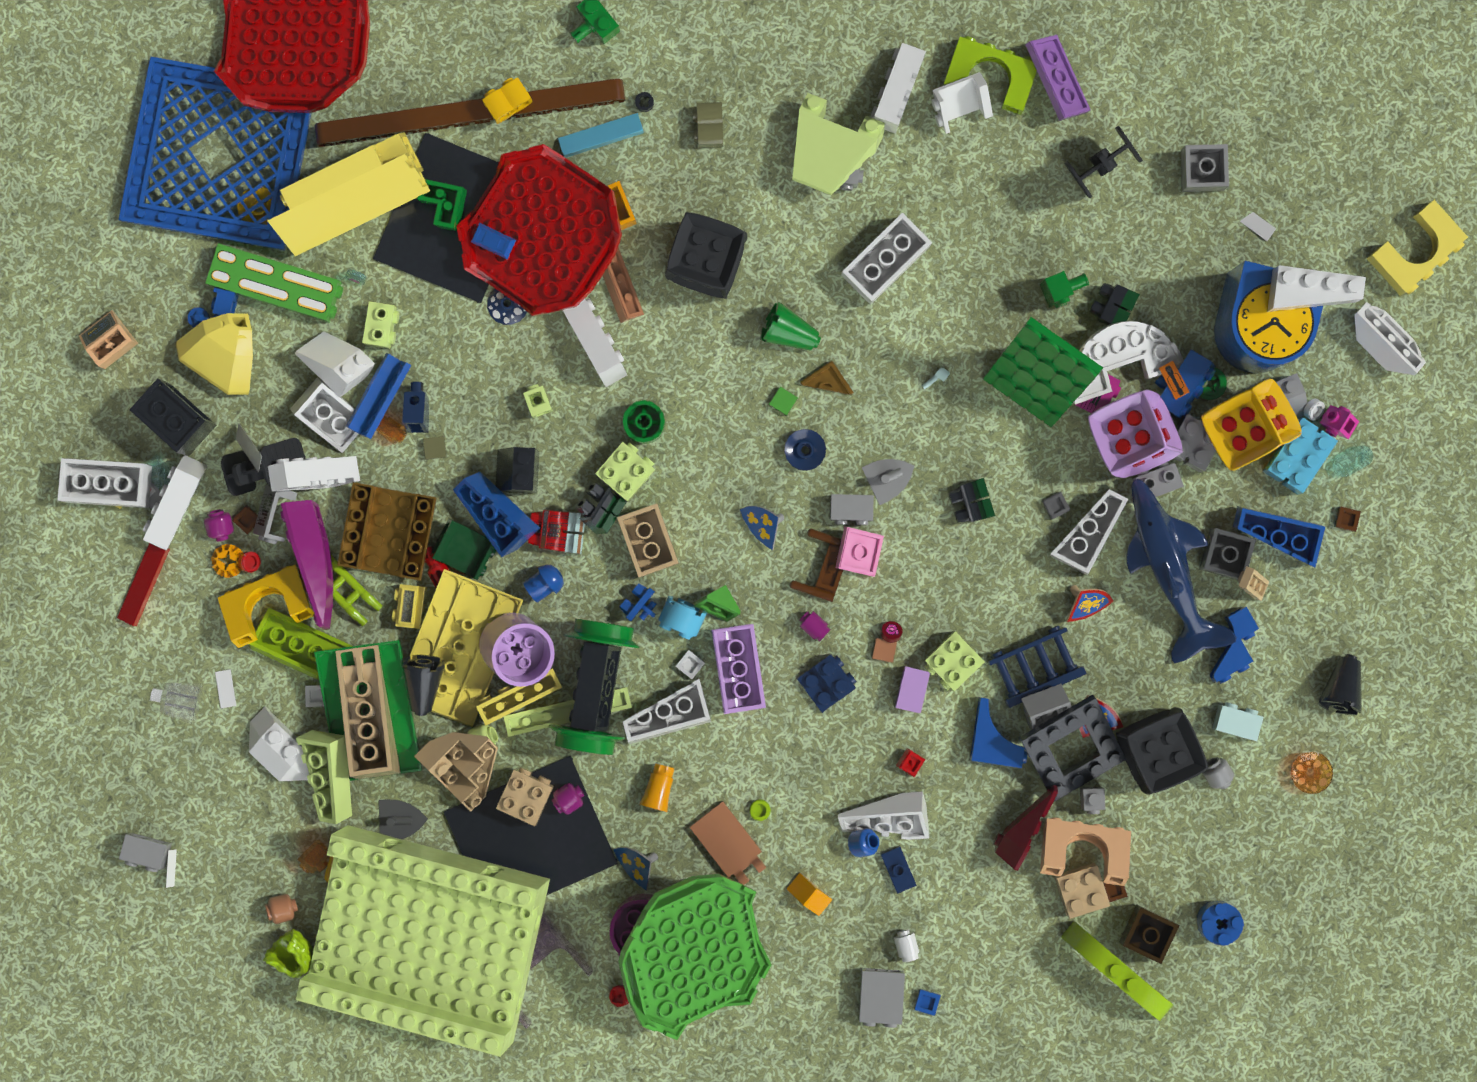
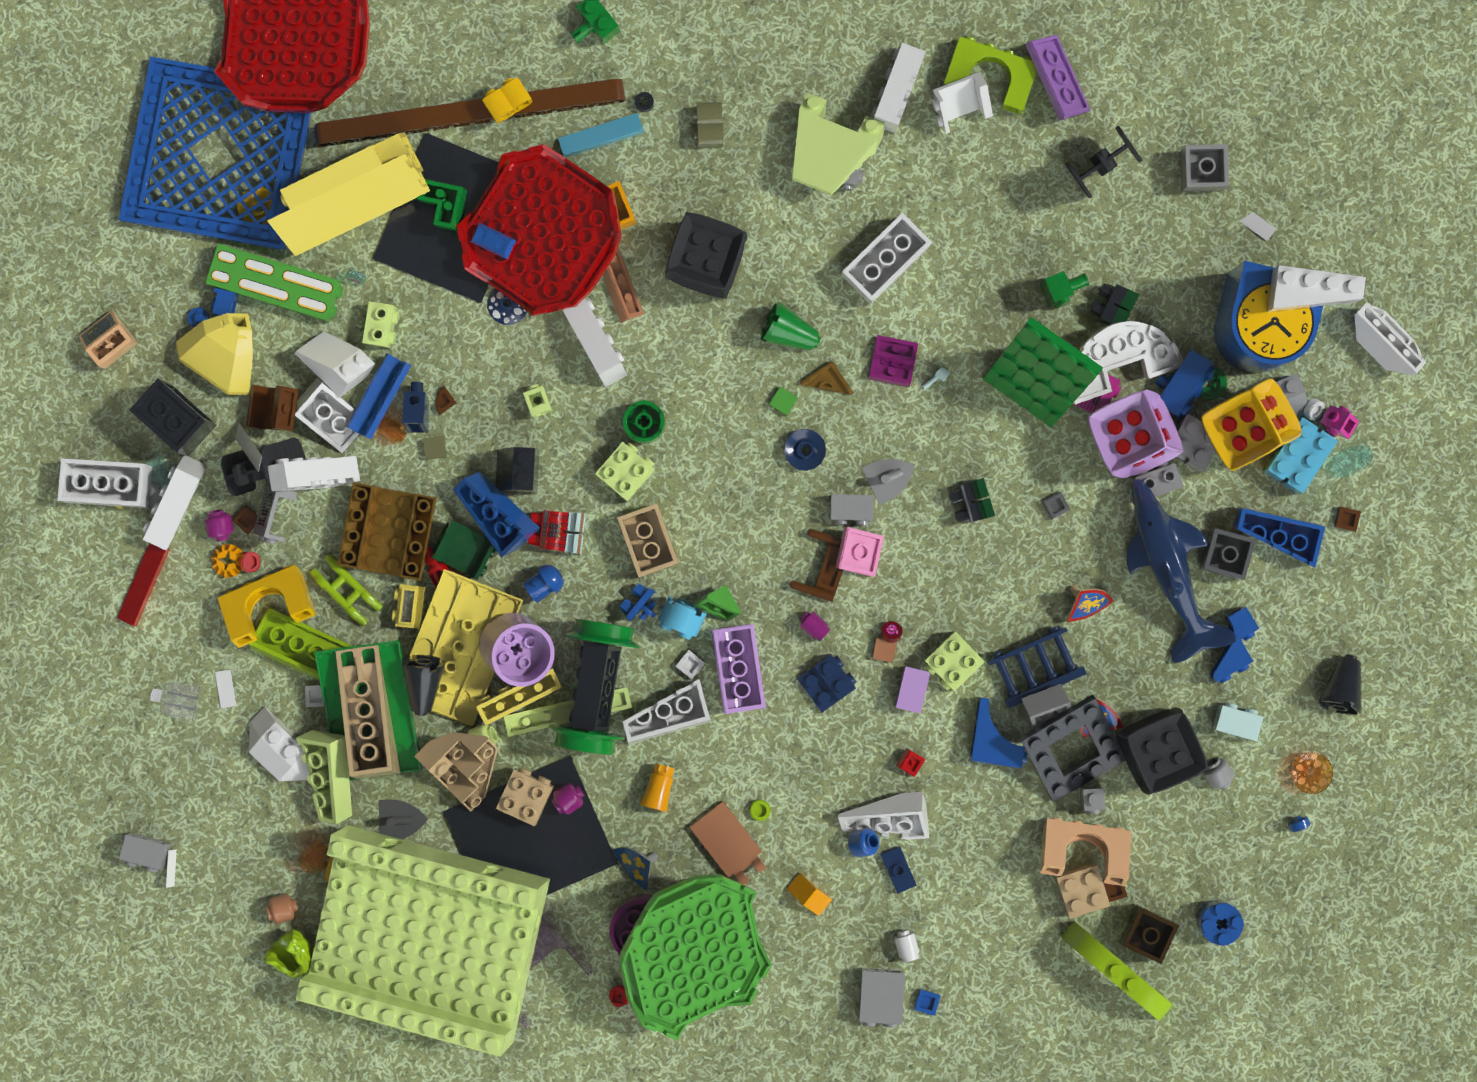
magenta wedge [280,500,333,630] -> none
black hips [576,483,627,535] -> none
blue shield [740,505,784,550] -> none
dark red wedge [993,785,1058,871] -> none
white wedge [1050,489,1128,576] -> none
orange sticker [1159,361,1189,400] -> none
tan plate [1238,566,1269,601] -> none
light yellow arch [1366,200,1468,296] -> none
none -> reddish brown panel [246,385,299,431]
none -> reddish brown tile [436,386,457,415]
none -> magenta slope [869,335,918,387]
none -> blue tile [1288,816,1311,832]

